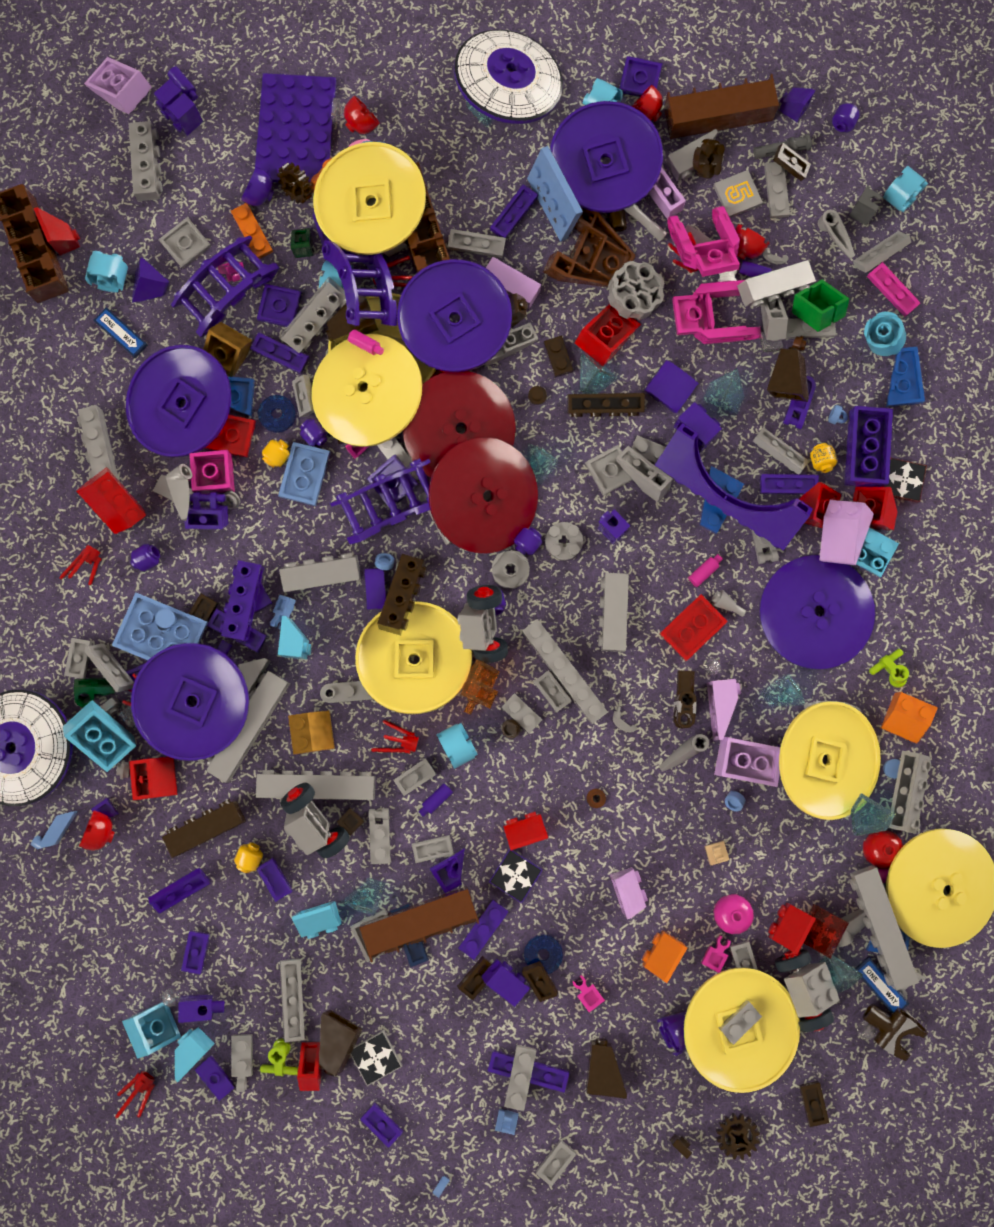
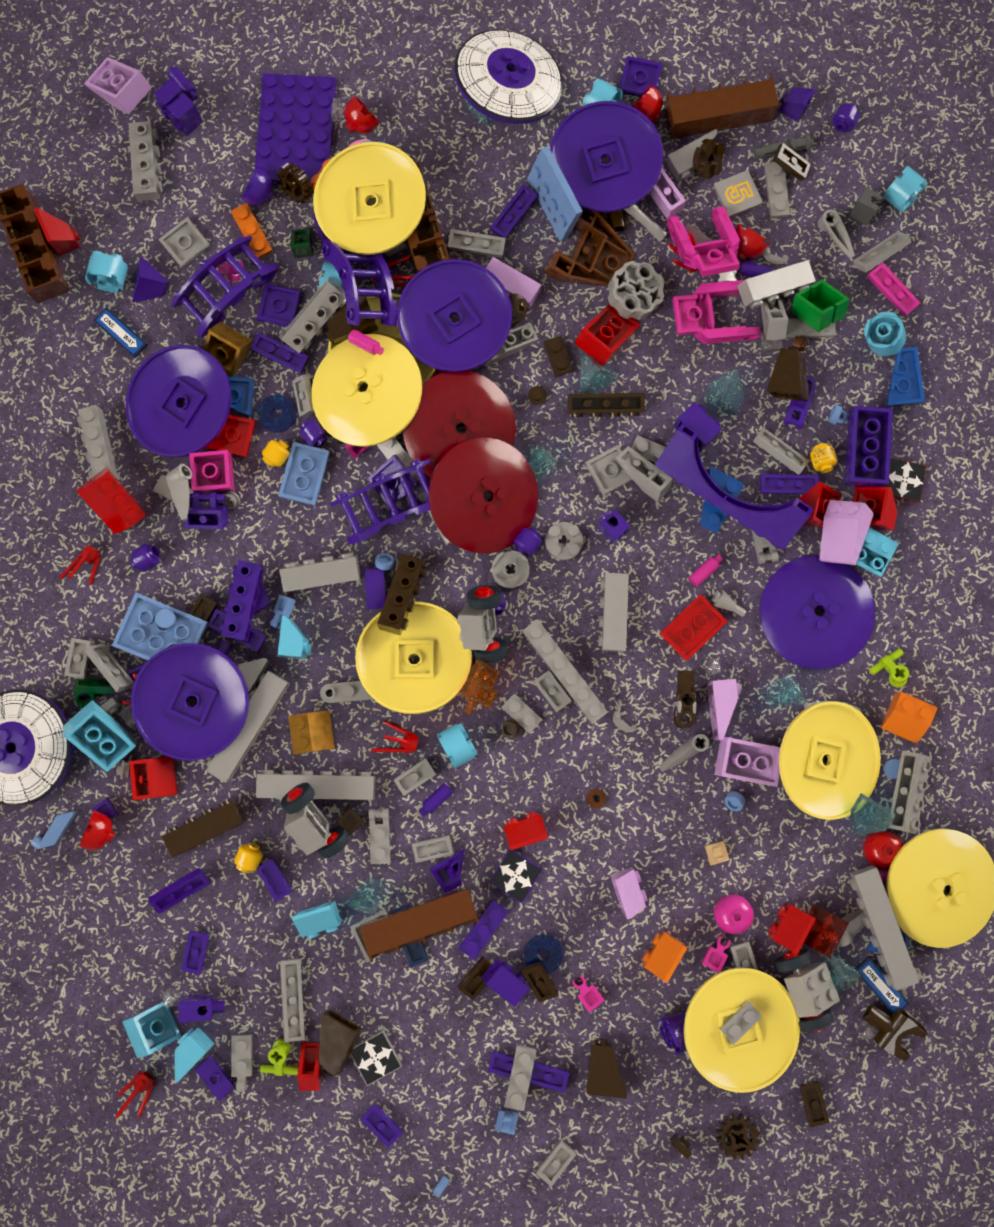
dark purple slope [644,360,699,413] -> none

